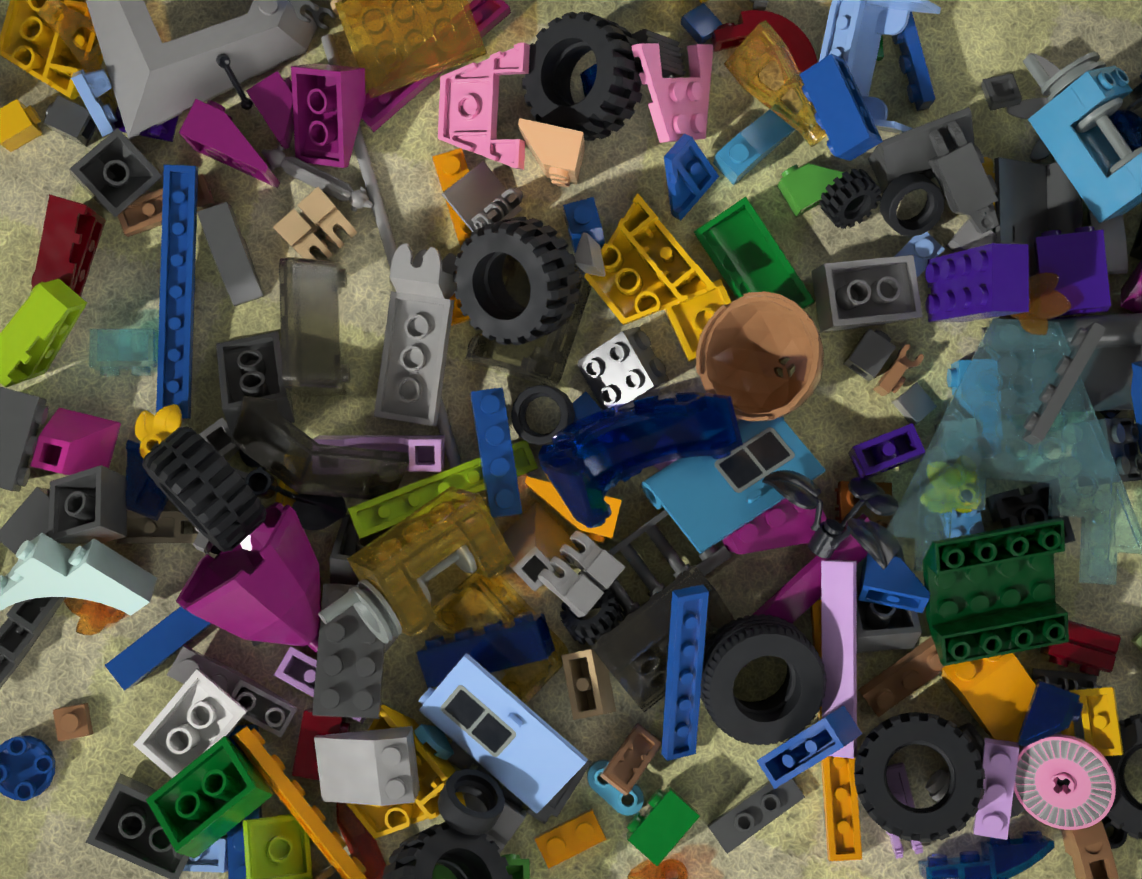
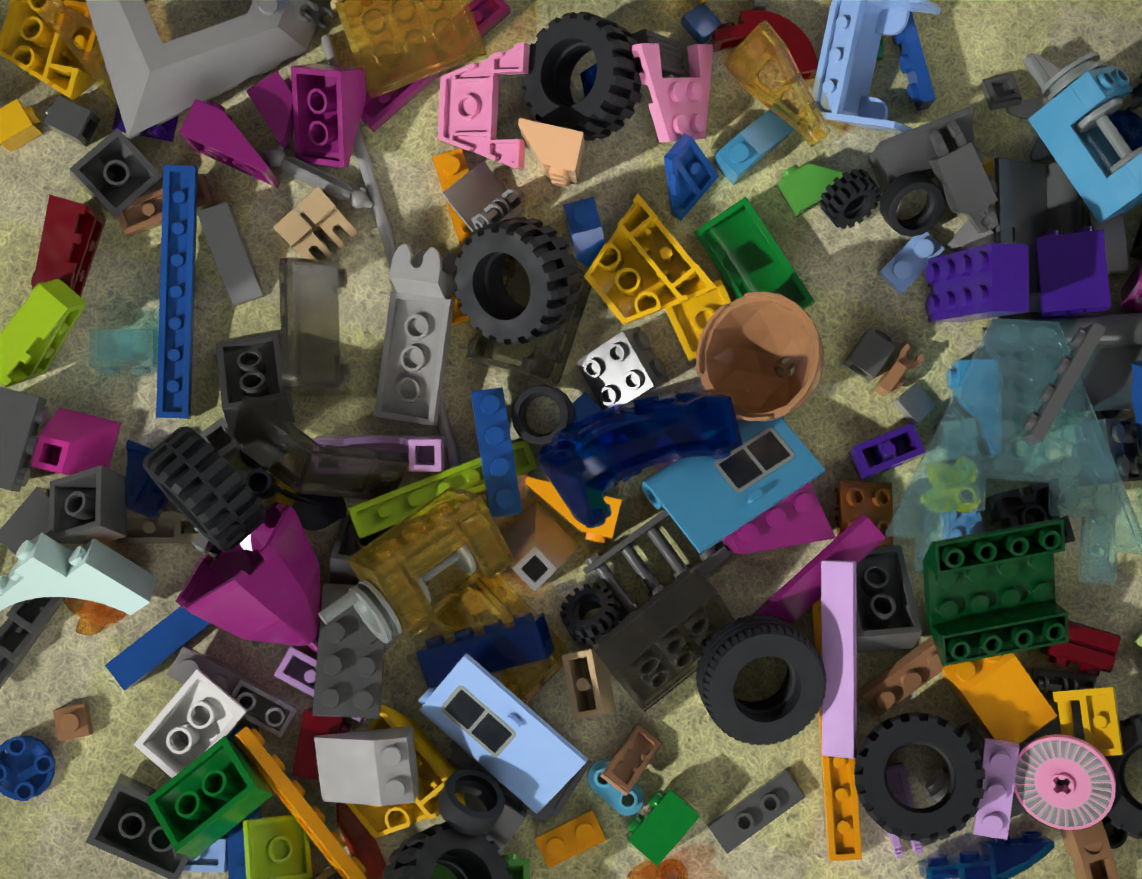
light blue hinge [71,69,117,137] -> none
yellow plate [135,404,182,459] -> none
black hinge [216,54,253,110] -> none
medium azure tile [414,724,454,760] -> none
light grey legs [538,530,625,618] -> none
light grey slope [574,232,606,277] -> none
blue plate [661,584,709,761] -> none
blue brick [757,705,862,789] -> none
black plant [762,470,900,570] -> none
blue brick [800,53,883,161] -> none
light grey slope [811,255,923,333] -> none
blue slope [858,553,930,613] -> none
clear orange plate [1010,272,1071,335] -> none
clear blue slope [1016,679,1083,747] -> none

